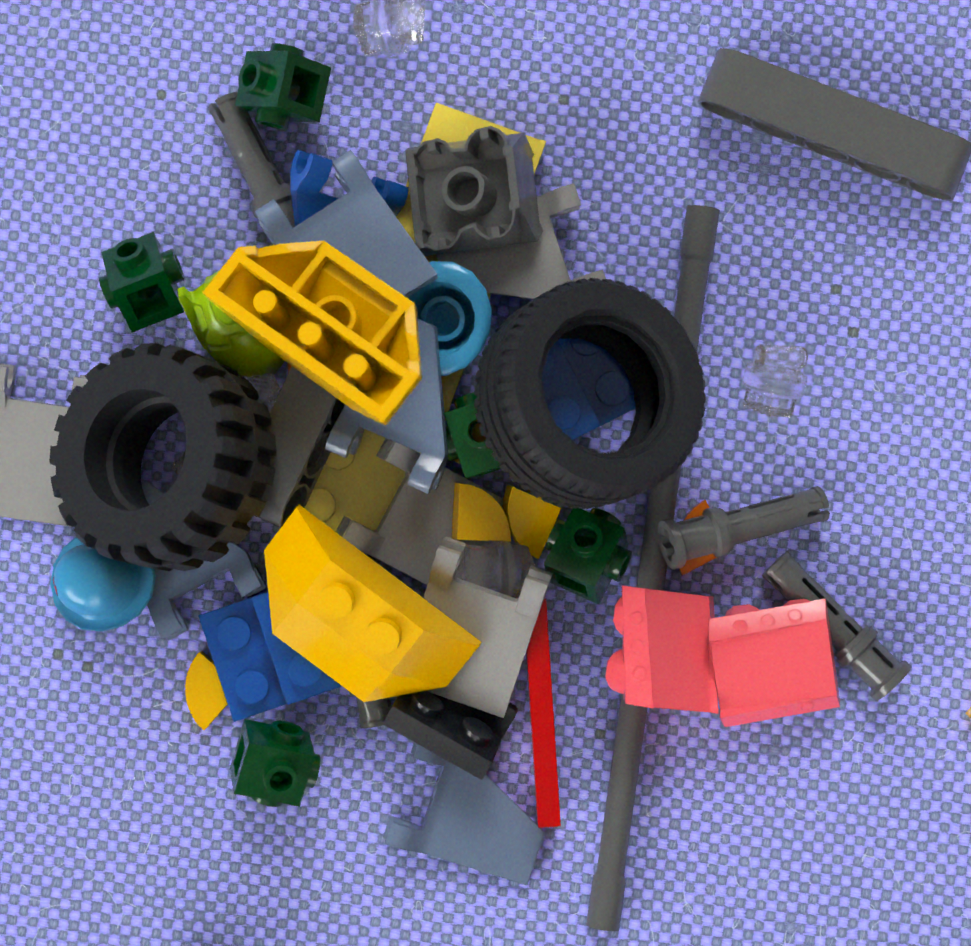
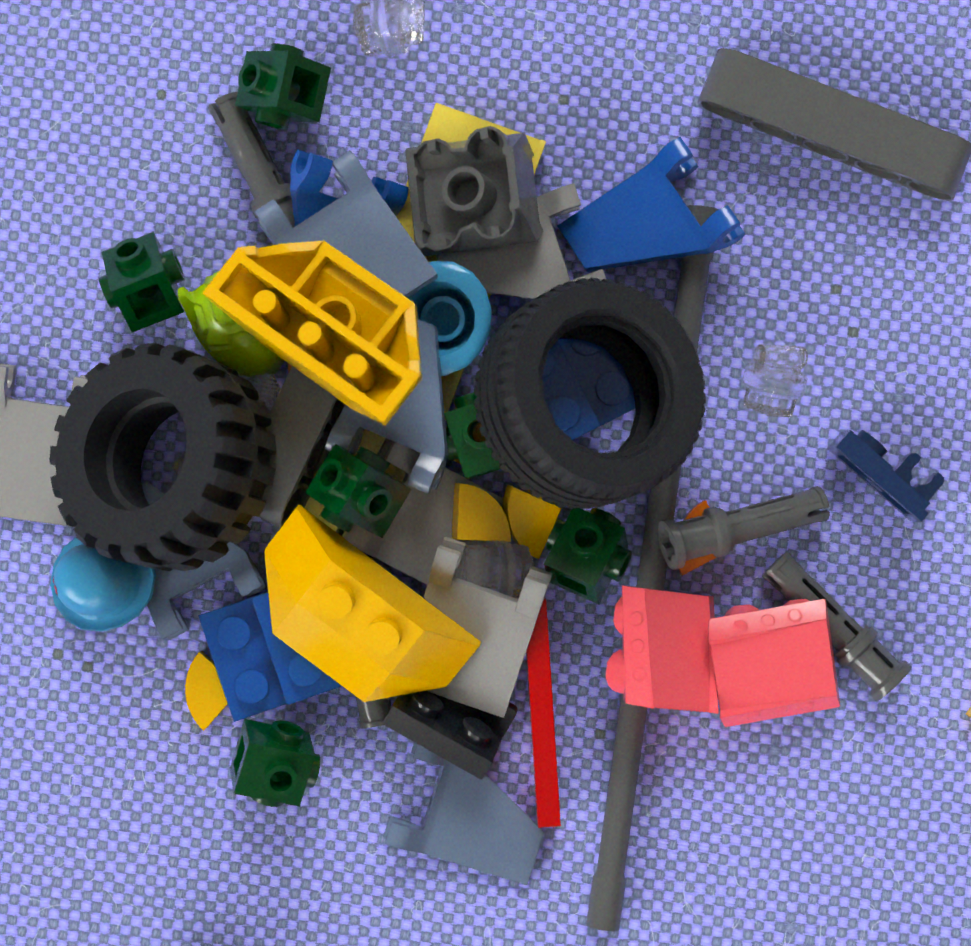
none -> dark green brick [305,444,412,538]
none -> blue flag [557,137,745,272]
none -> dark blue plate [827,430,944,522]

